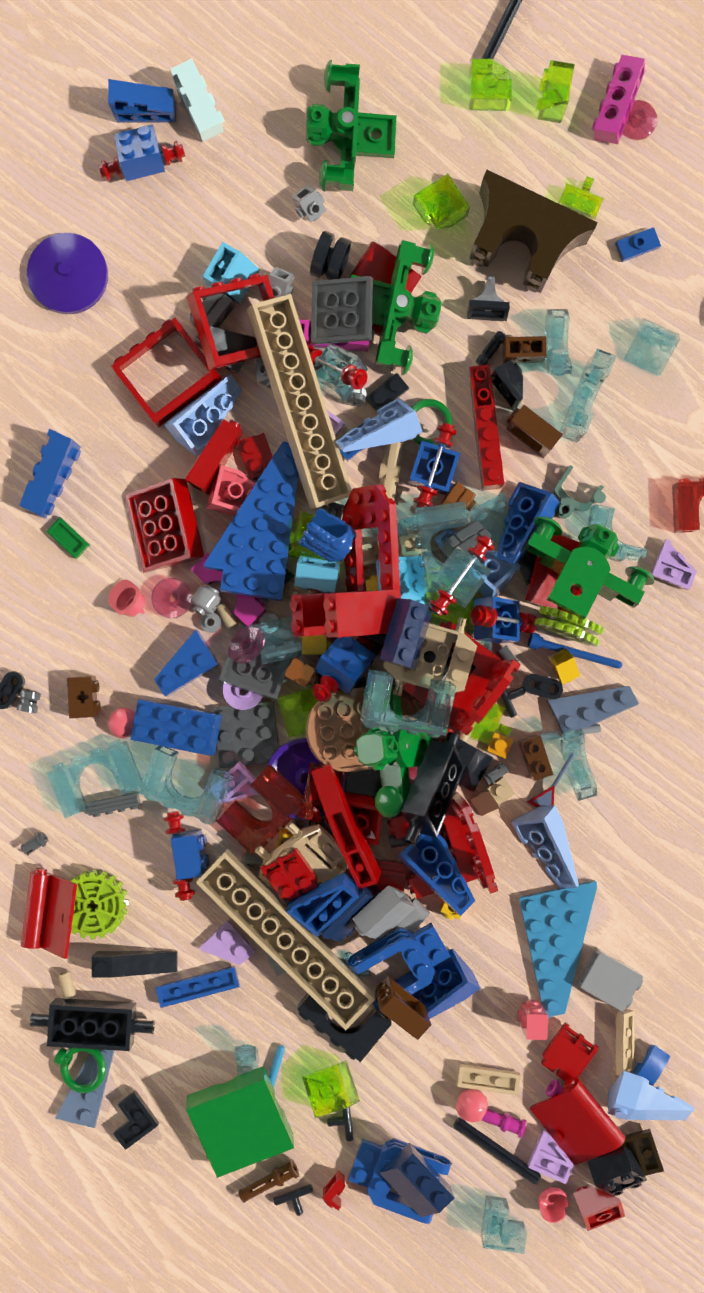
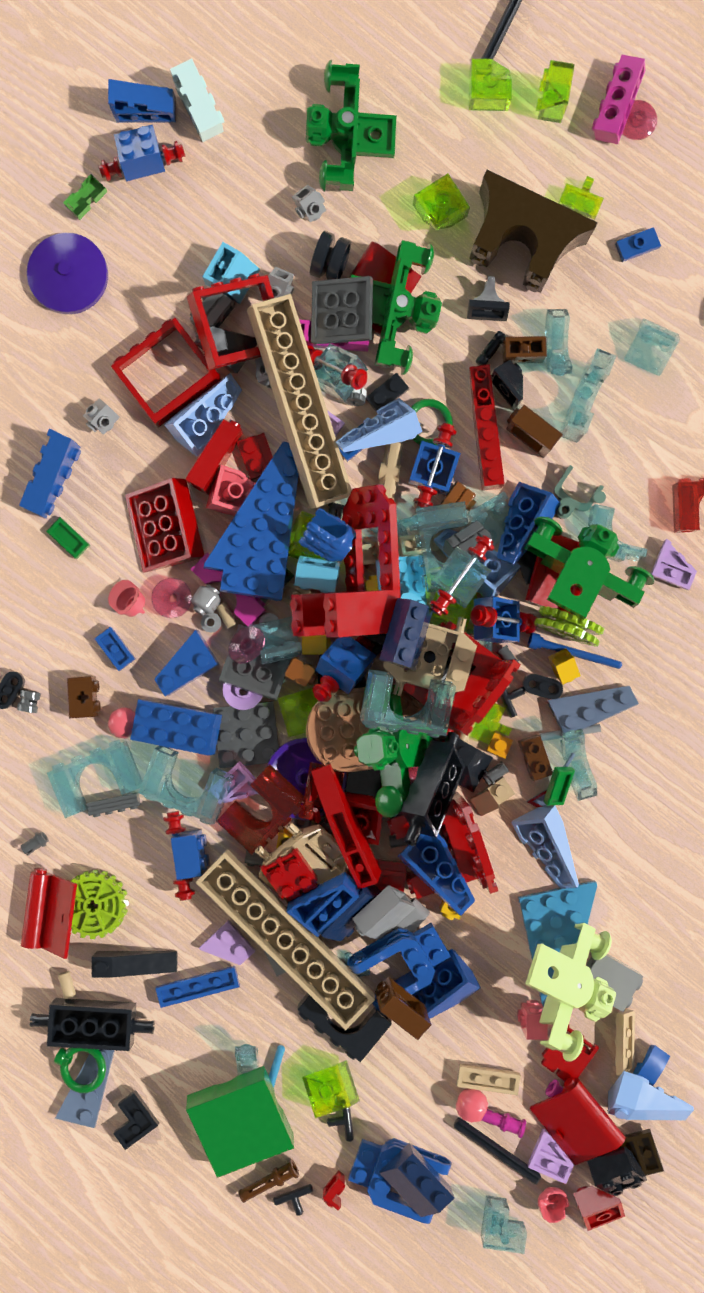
none -> bright green piece [63,174,107,220]
none -> light grey brick [83,398,120,435]
none -> blue plate [95,627,136,671]
none -> yellowish green piece [525,923,616,1062]
none -> green tile [543,767,575,806]

